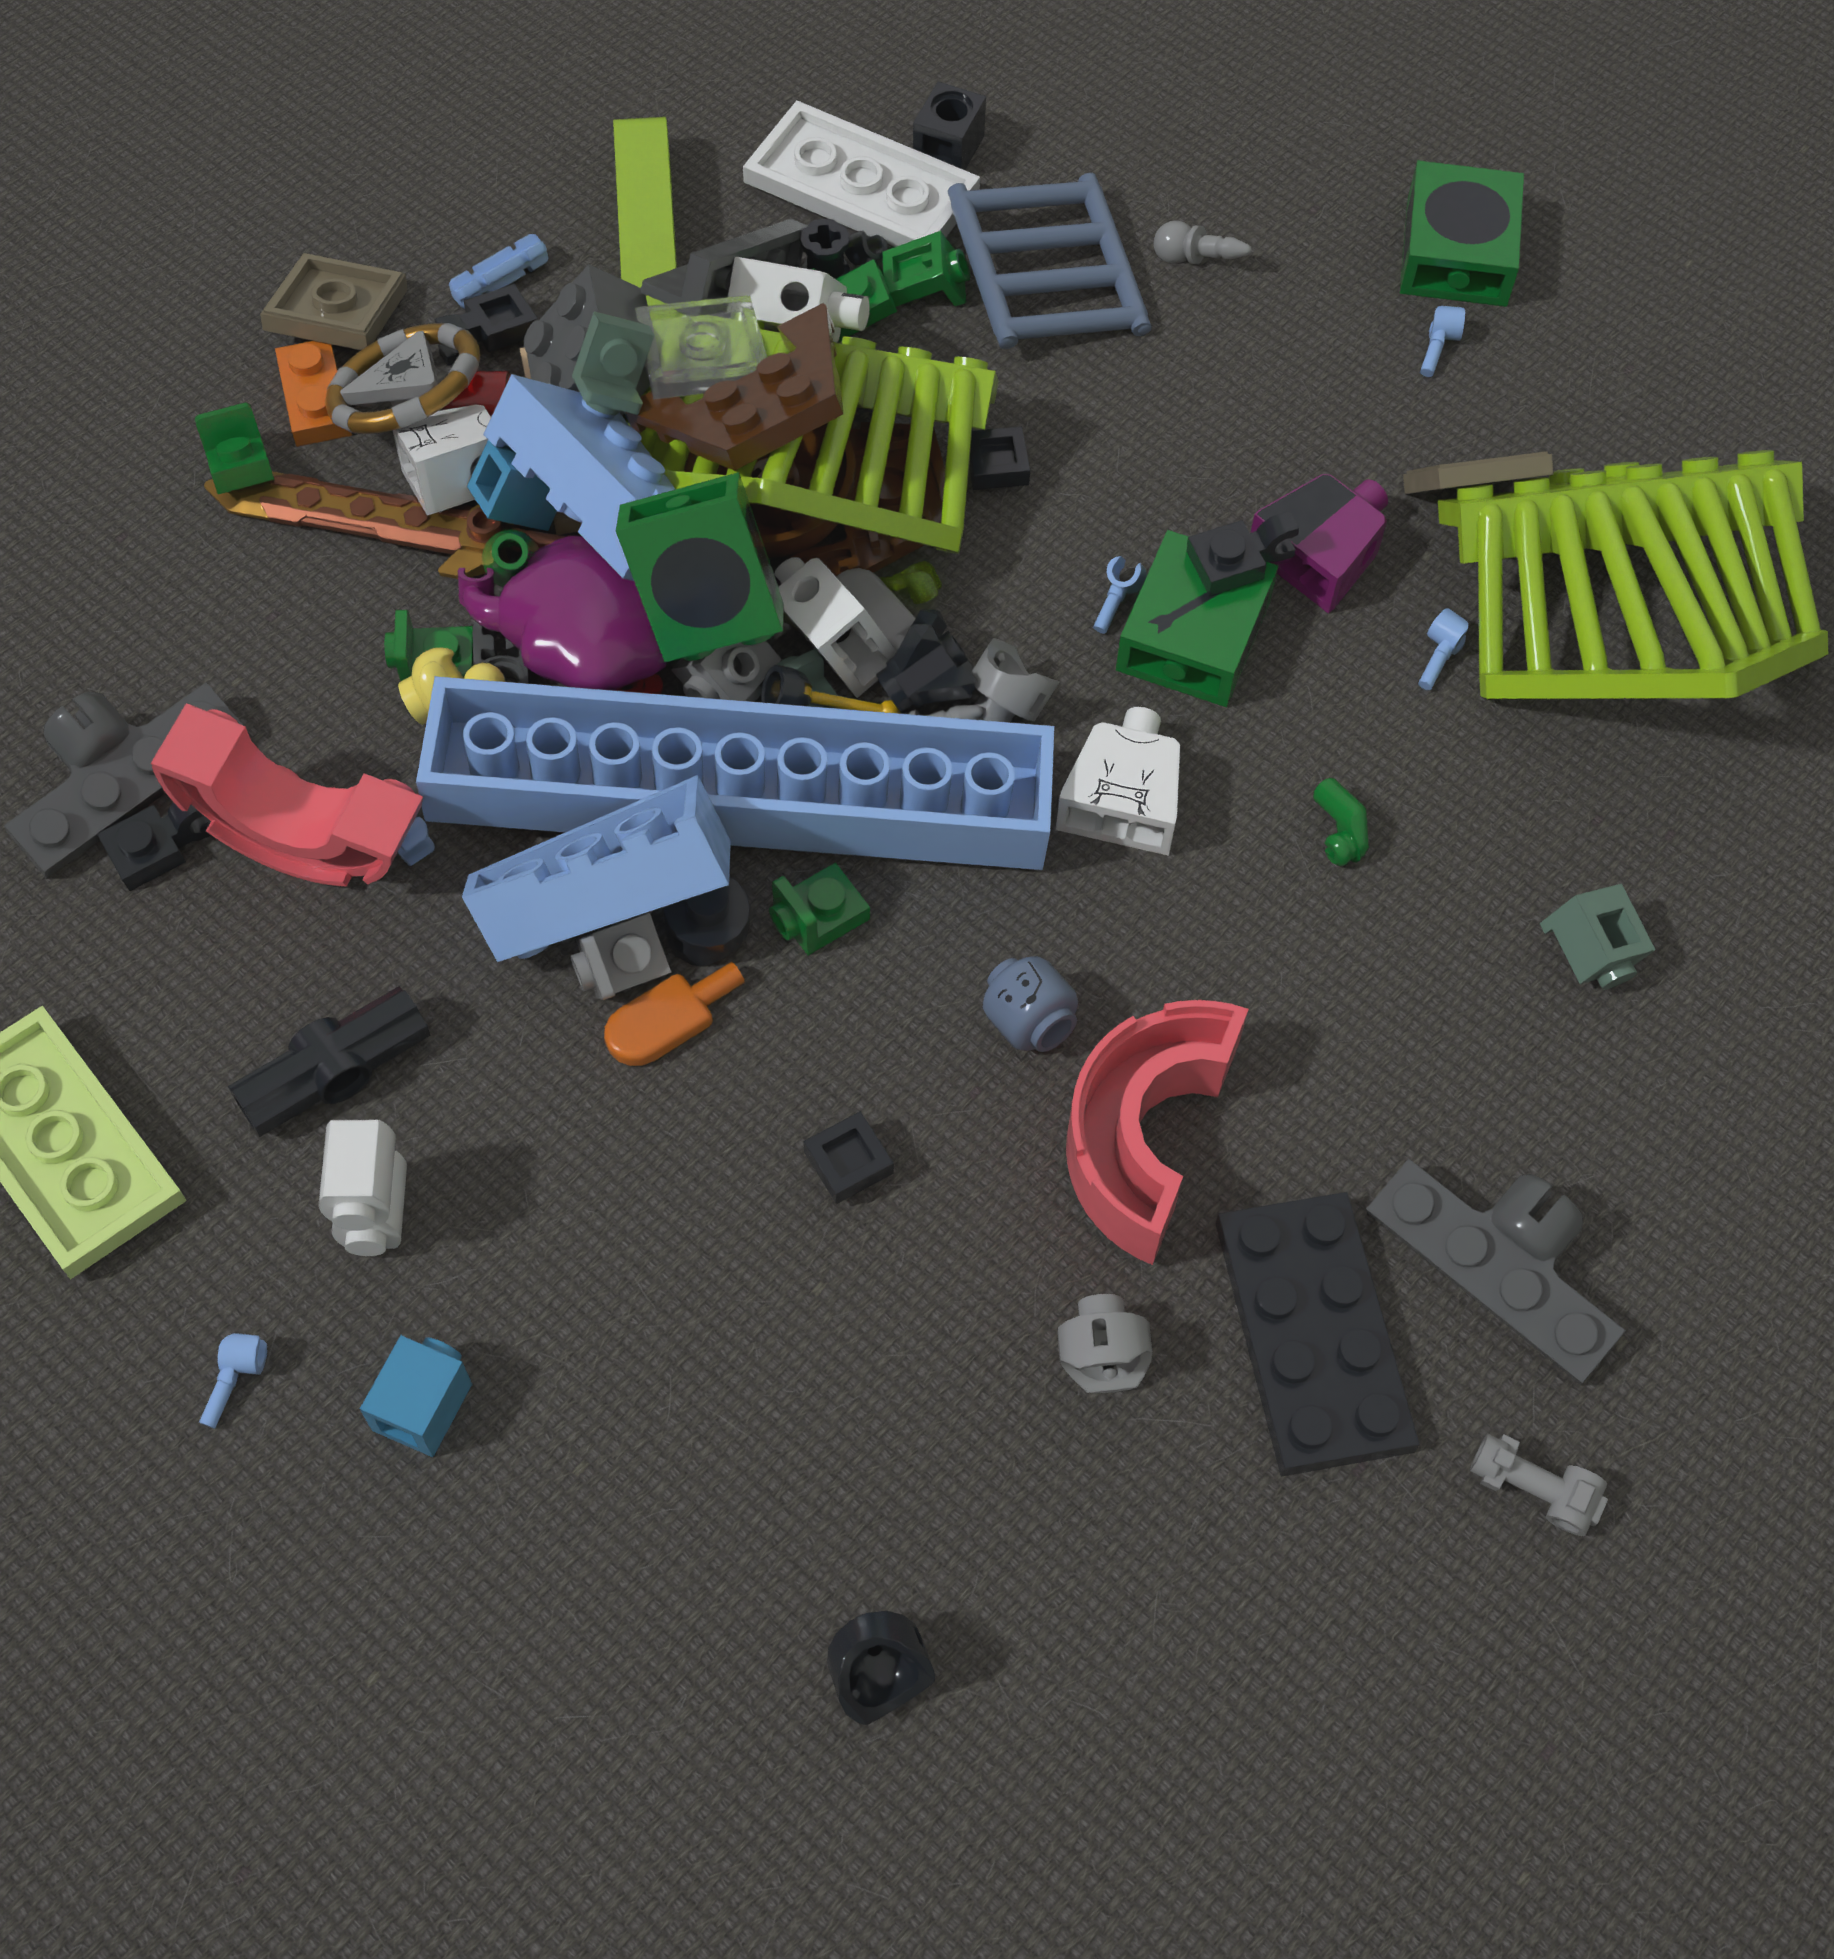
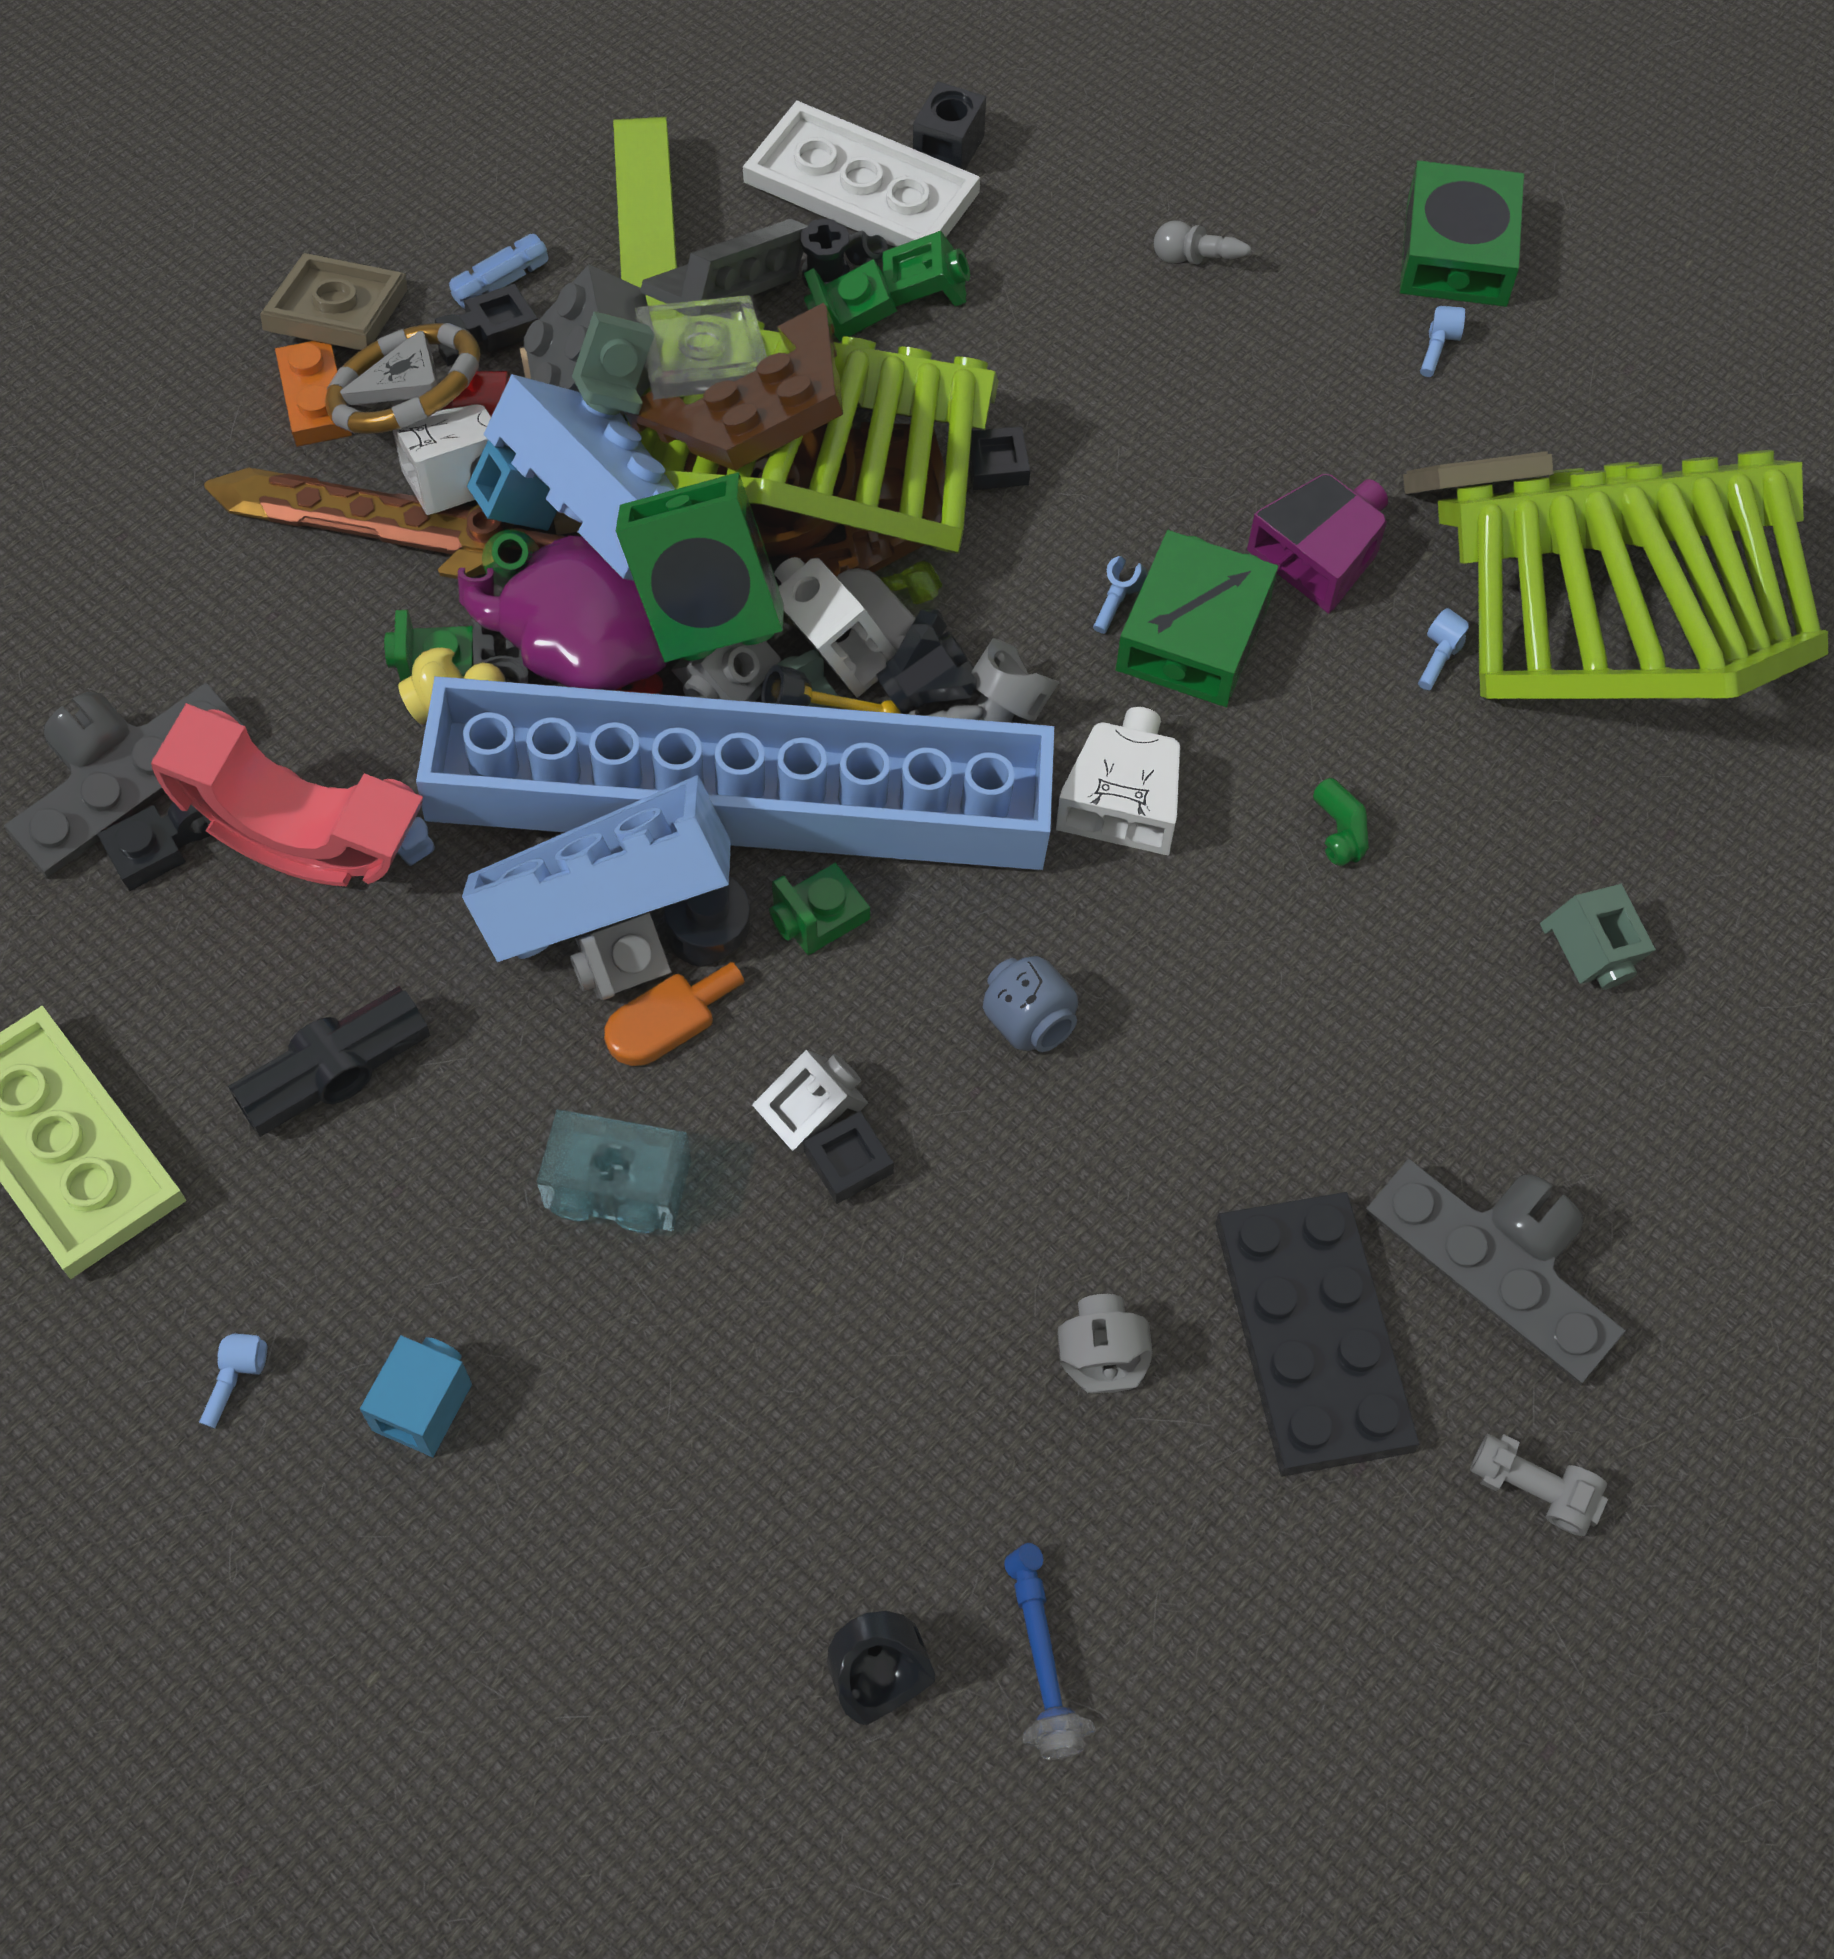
green bracket [195,402,274,495] -> none
white brick [319,1120,407,1256] -> none
white torso [725,257,869,343] -> none
sand blue bar [948,173,1152,349] -> none
coral brick [1066,1000,1249,1265] -> none
black plate [1186,510,1299,596] -> none
none -> clear light blue brick [537,1109,691,1233]
none -> bracket [752,1050,868,1154]
none -> blue piece [1004,1543,1096,1760]

